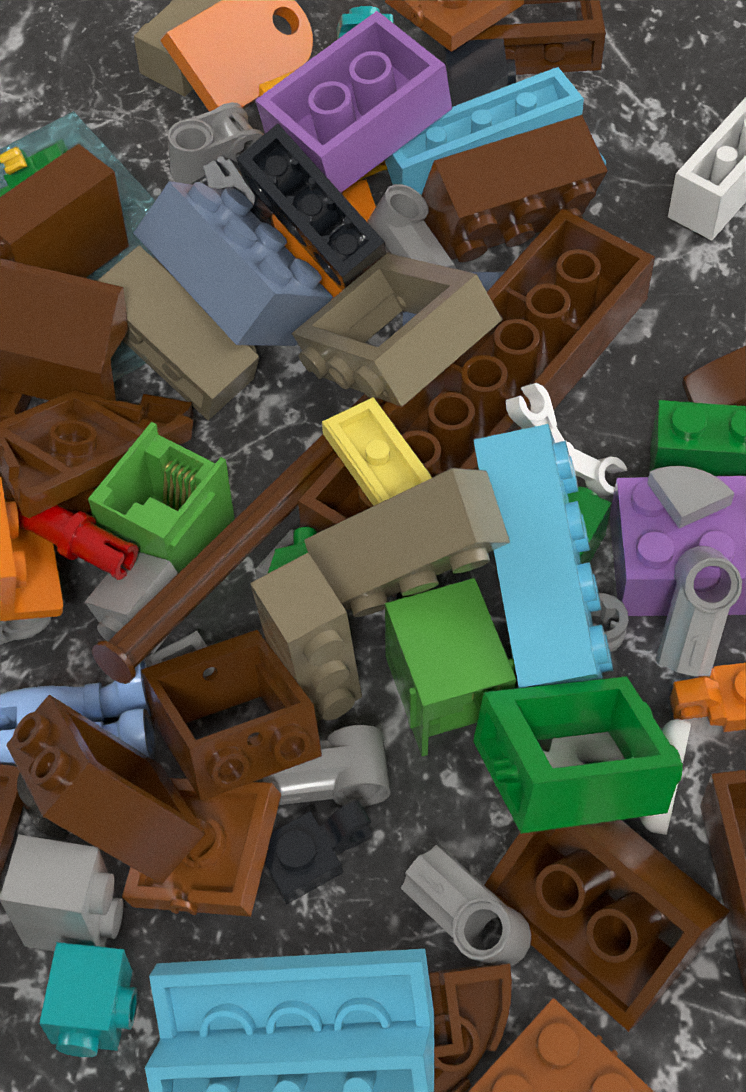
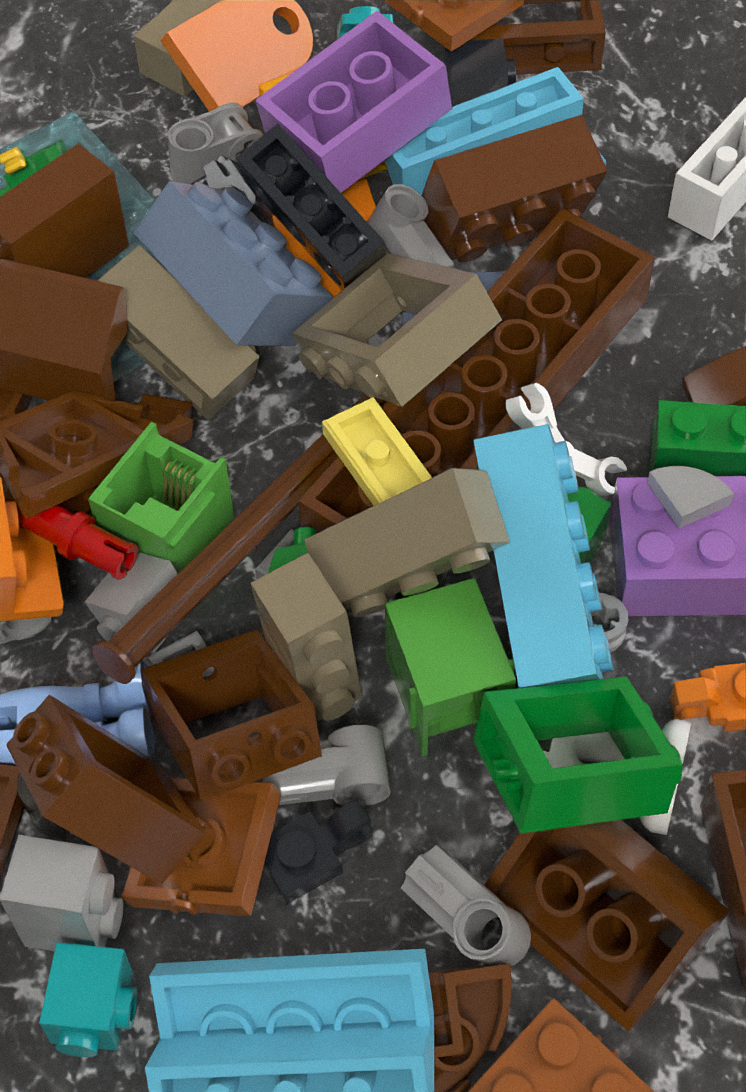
light grey piece [655,546,742,677] -> none

